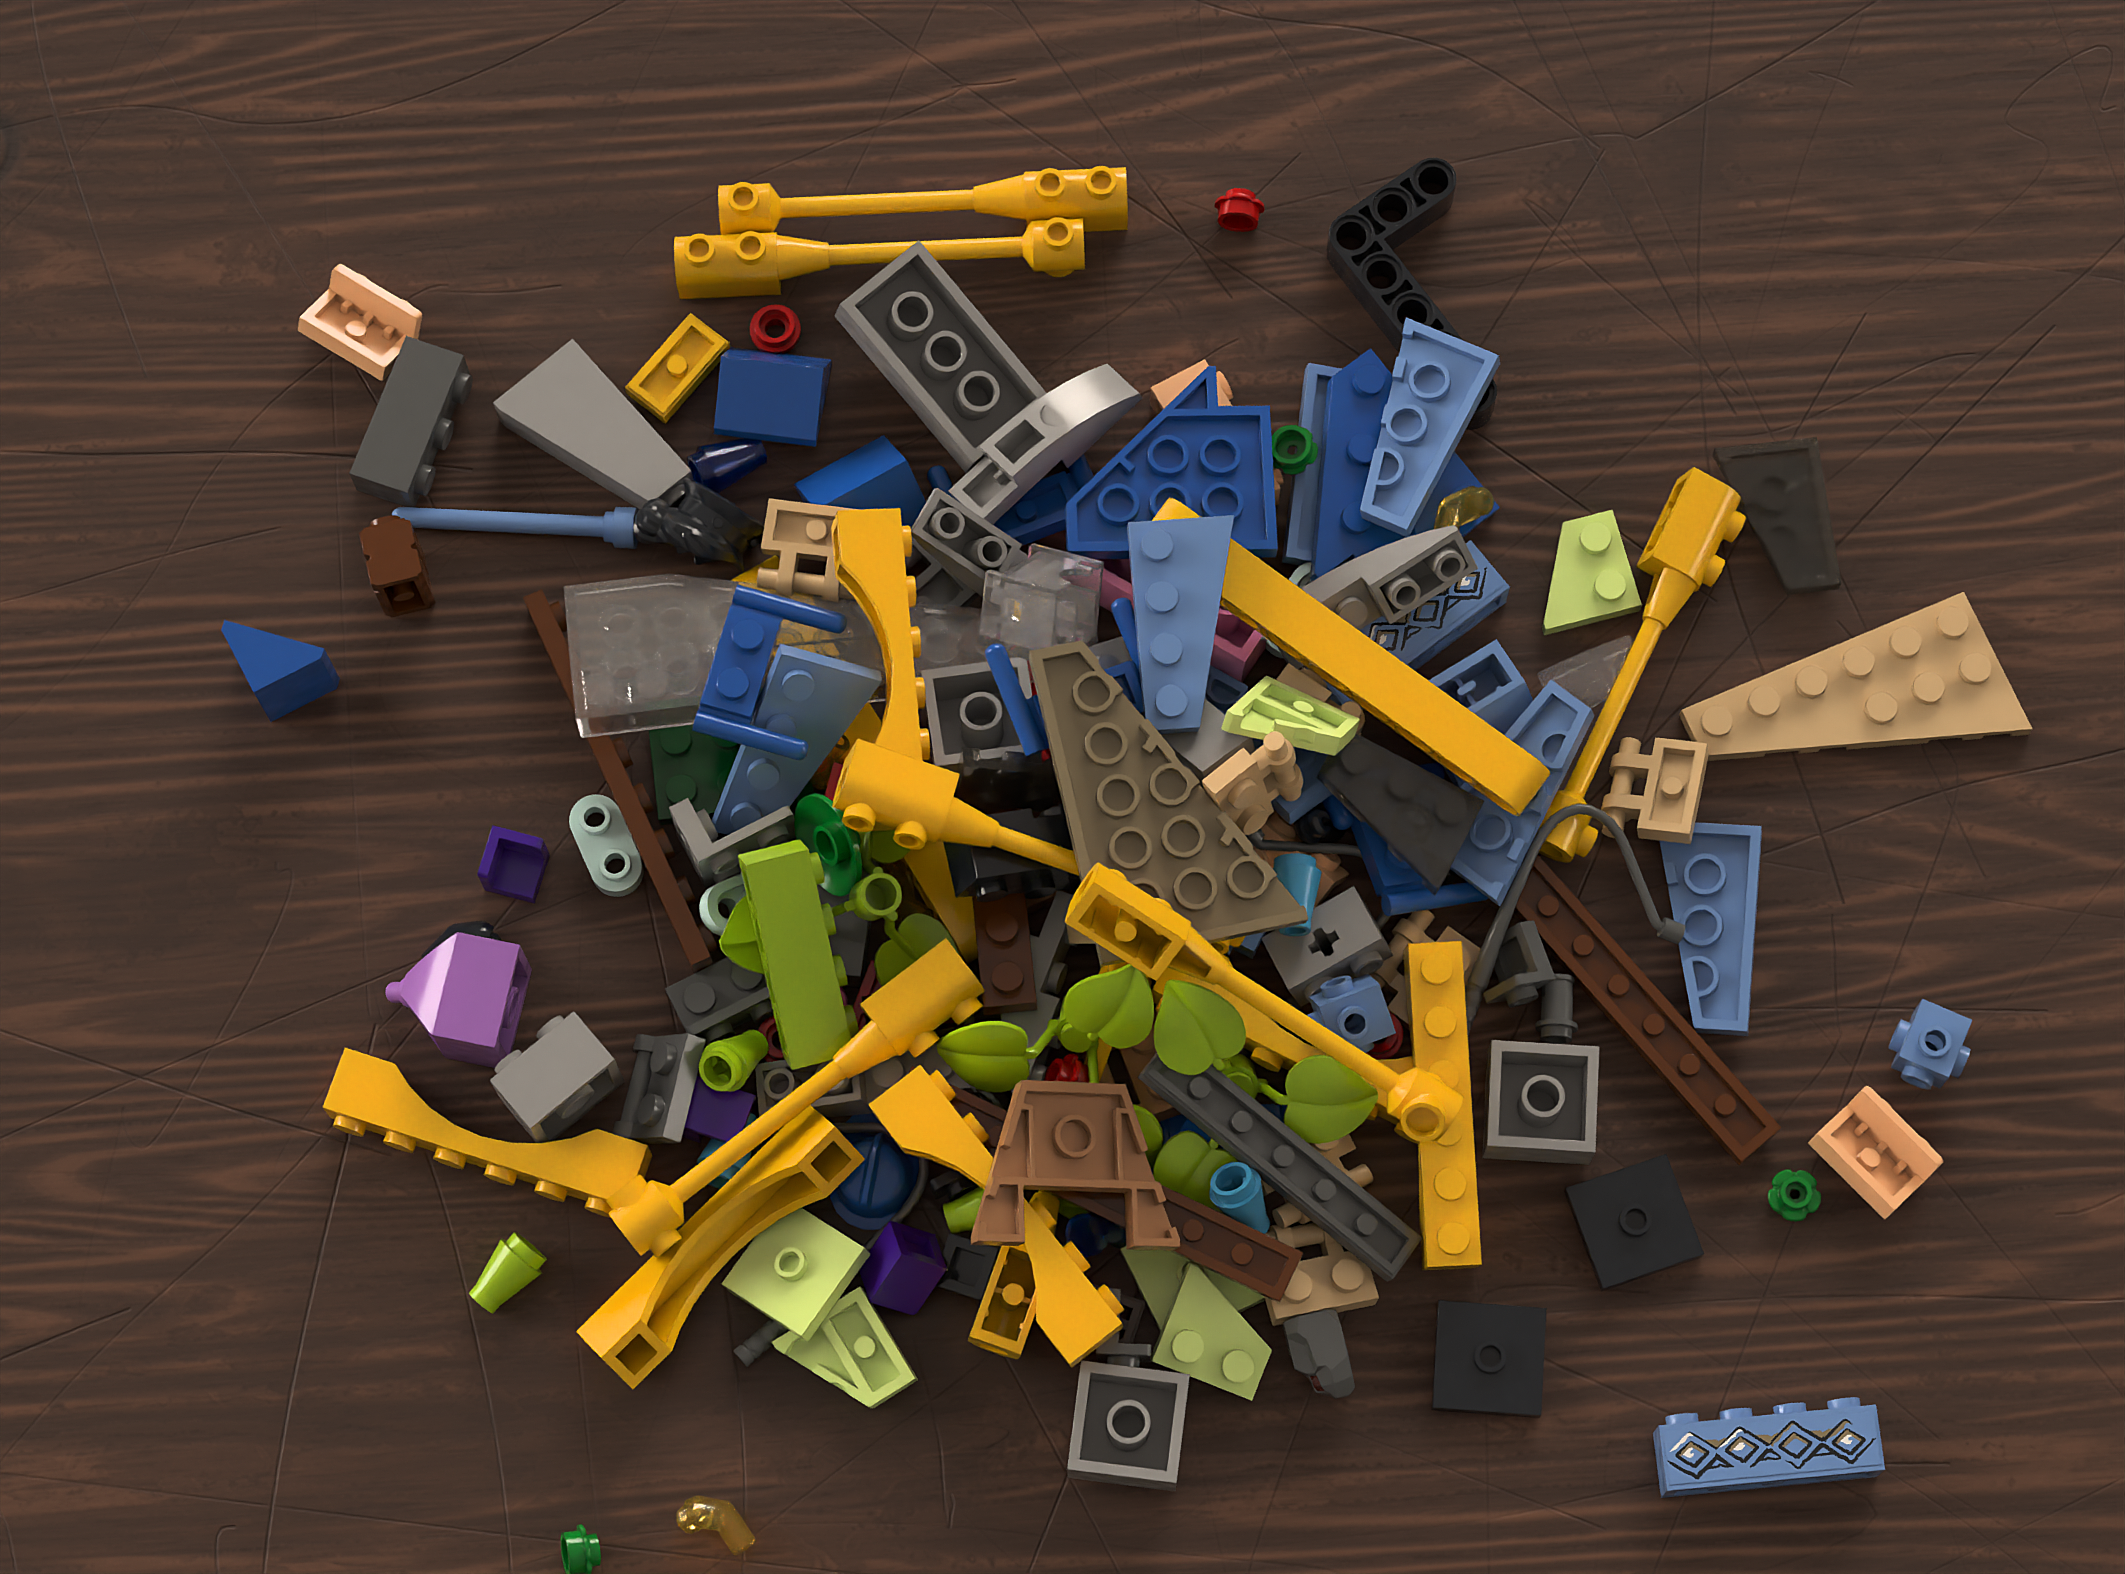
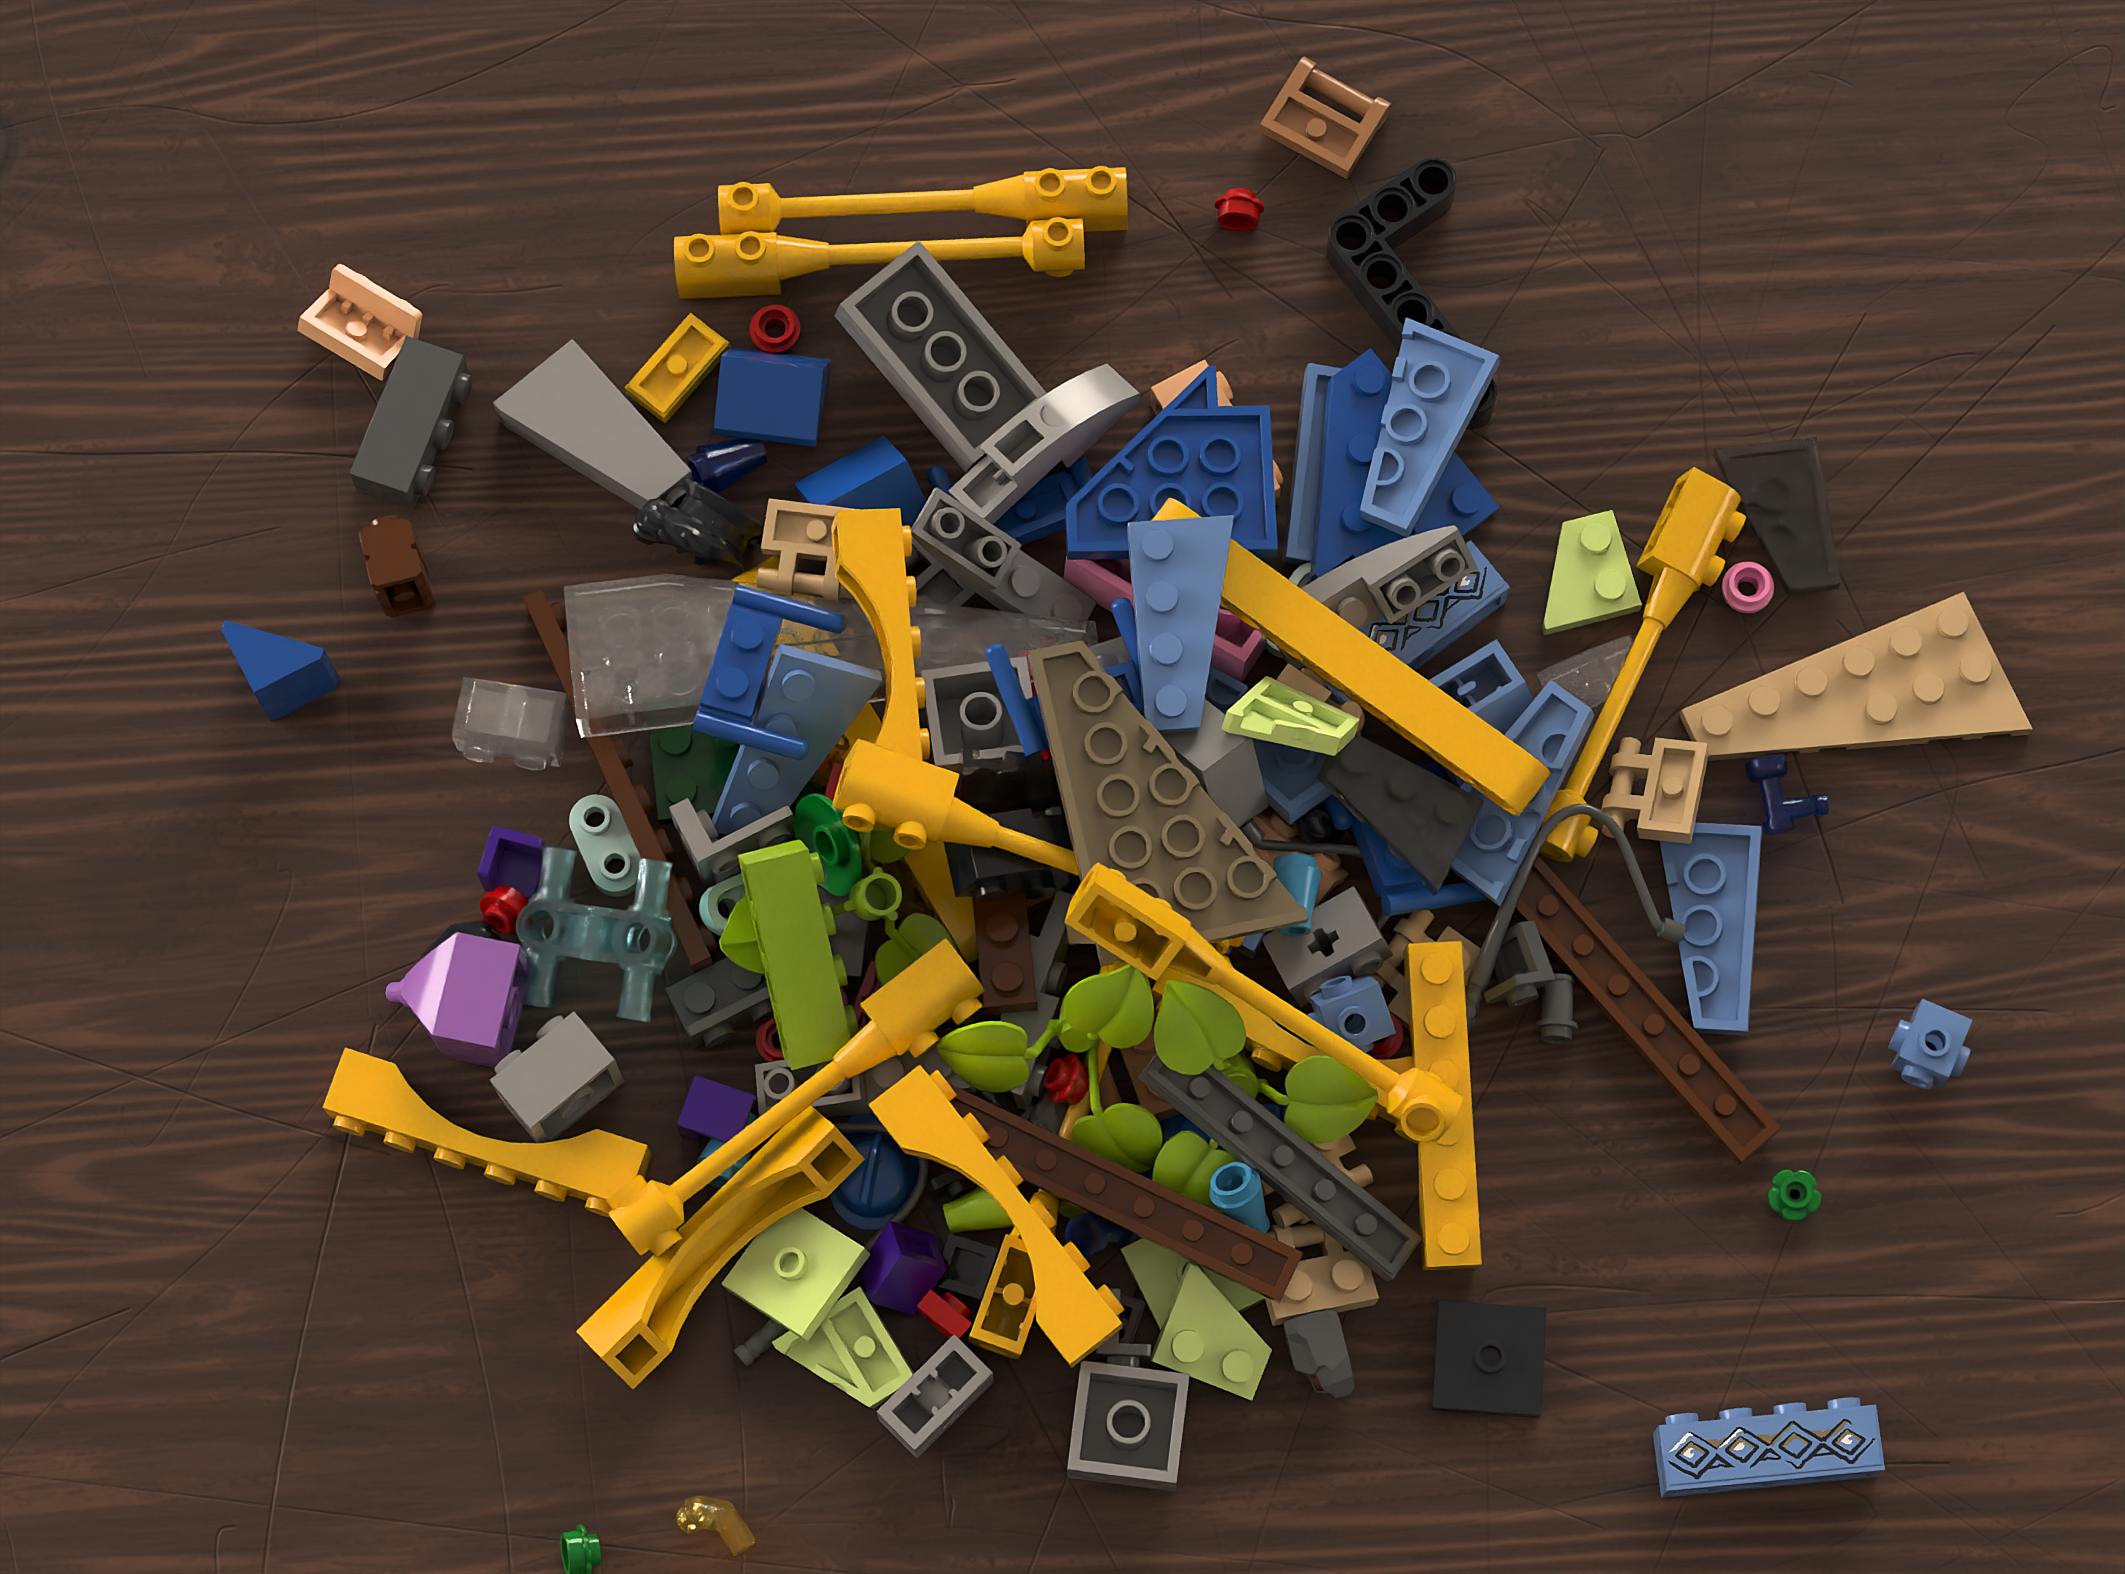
medium blue piece [392,507,639,549] -> none
lime cone [469,1232,547,1314] -> none
dark grey plate [612,1033,706,1145] -> none
lime cone [699,1030,769,1092] -> none
medium nougat wing [971,1080,1180,1251] -> none
clear piece [978,543,1104,660] -> none
tan plate [1202,732,1303,835] -> none
green plate [1272,425,1318,475] -> none
clear yellow arm [1433,486,1494,530] -> none
light grey brick [1482,1040,1599,1165] -> none
black plate [1564,1154,1704,1292] -> none
light nougat bracket [1808,1086,1943,1219] -> none
none -> clear brick [451,677,572,771]
none -> red plate [479,885,531,934]
none -> clear light blue piece [516,847,677,1022]
none -> light grey brick [876,1335,994,1459]
none -> red plate [917,1289,973,1343]
none -> medium nougat plate [1259,56,1392,179]
none -> bright pink plate [1721,562,1774,613]
none -> clear blue piece [1744,754,1829,835]

